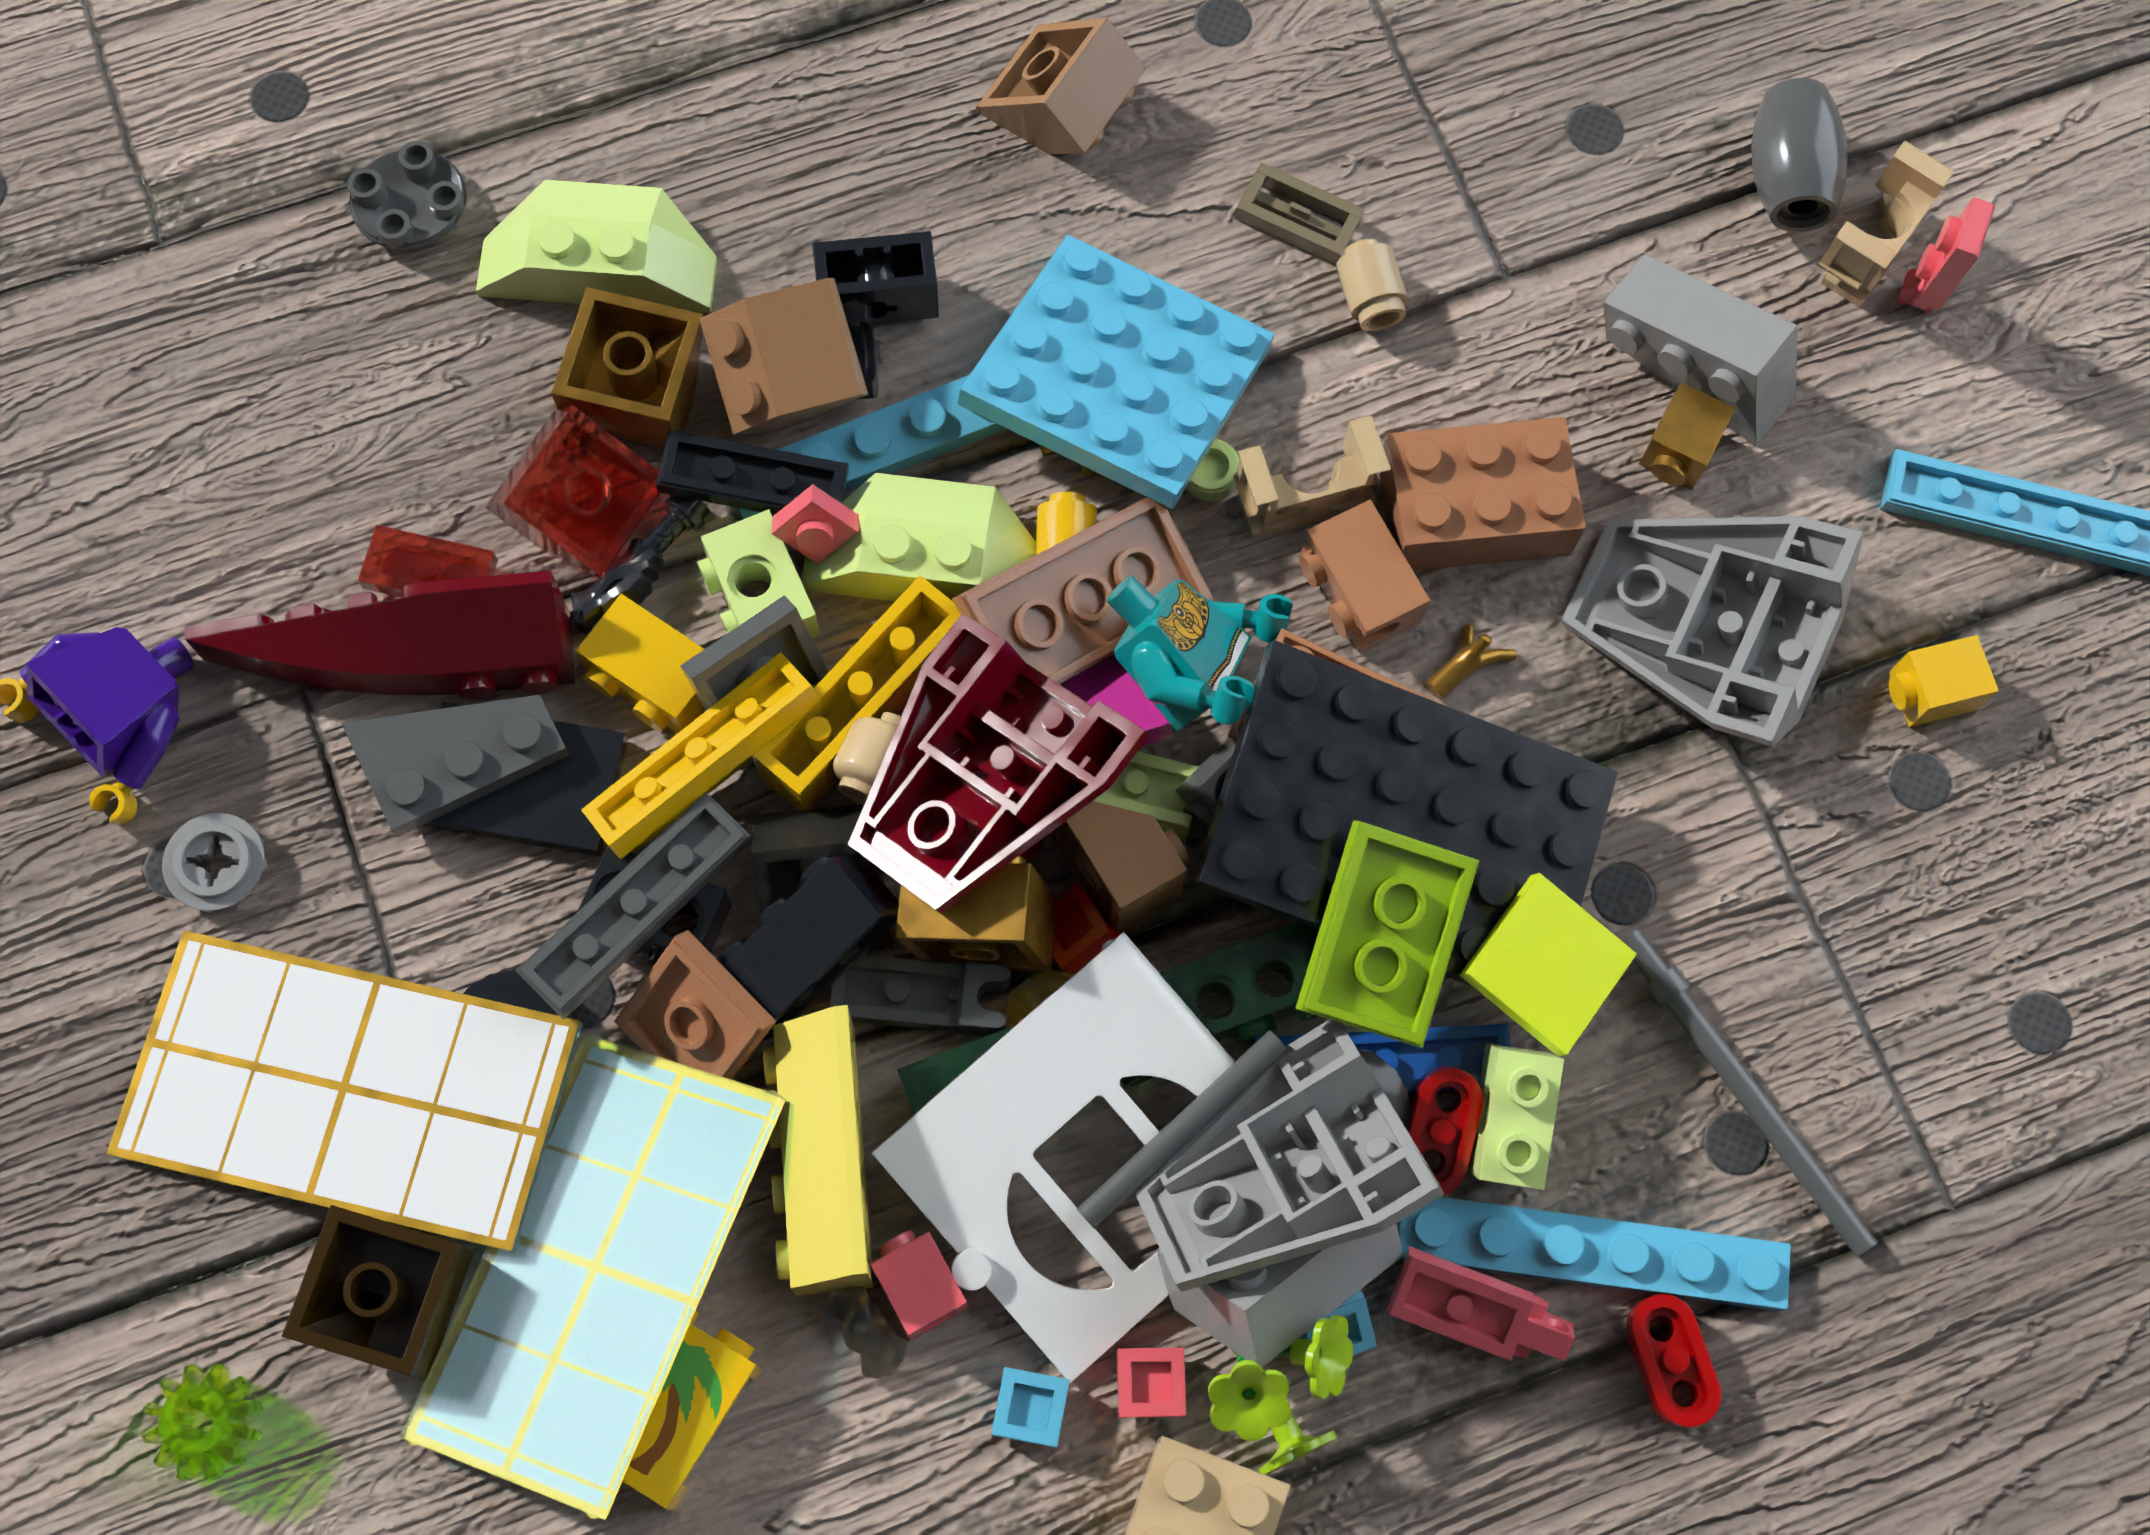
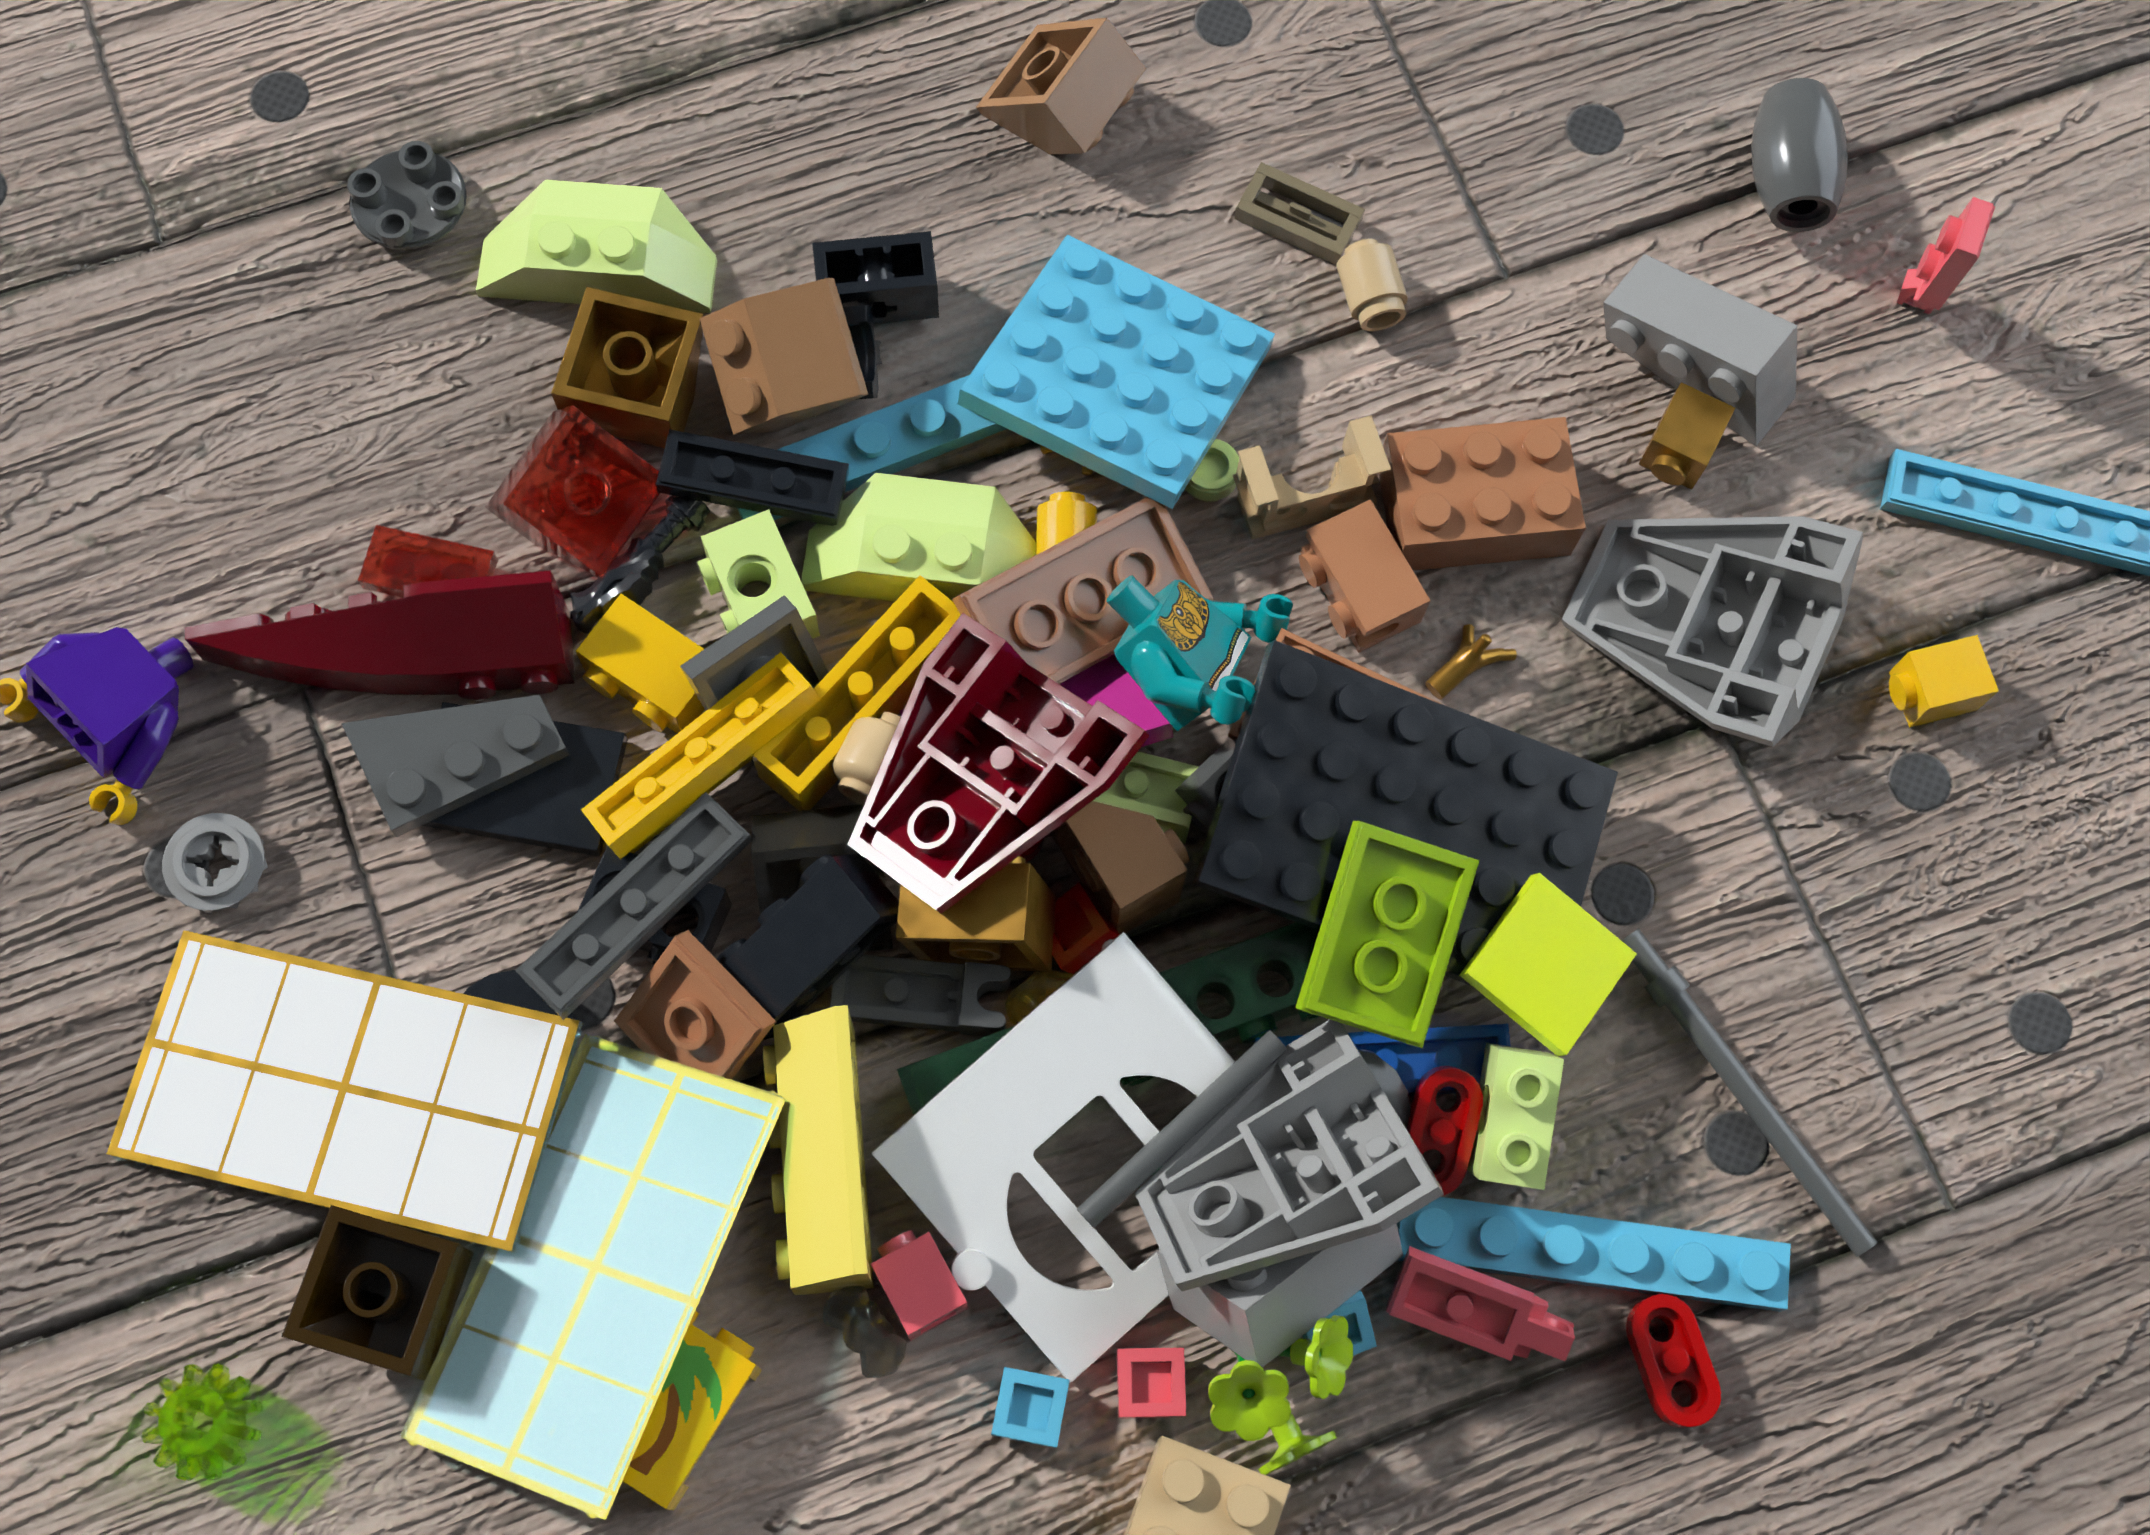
coral plate [771,484,859,564] -> none
tan piece [1818,141,1955,308] -> none

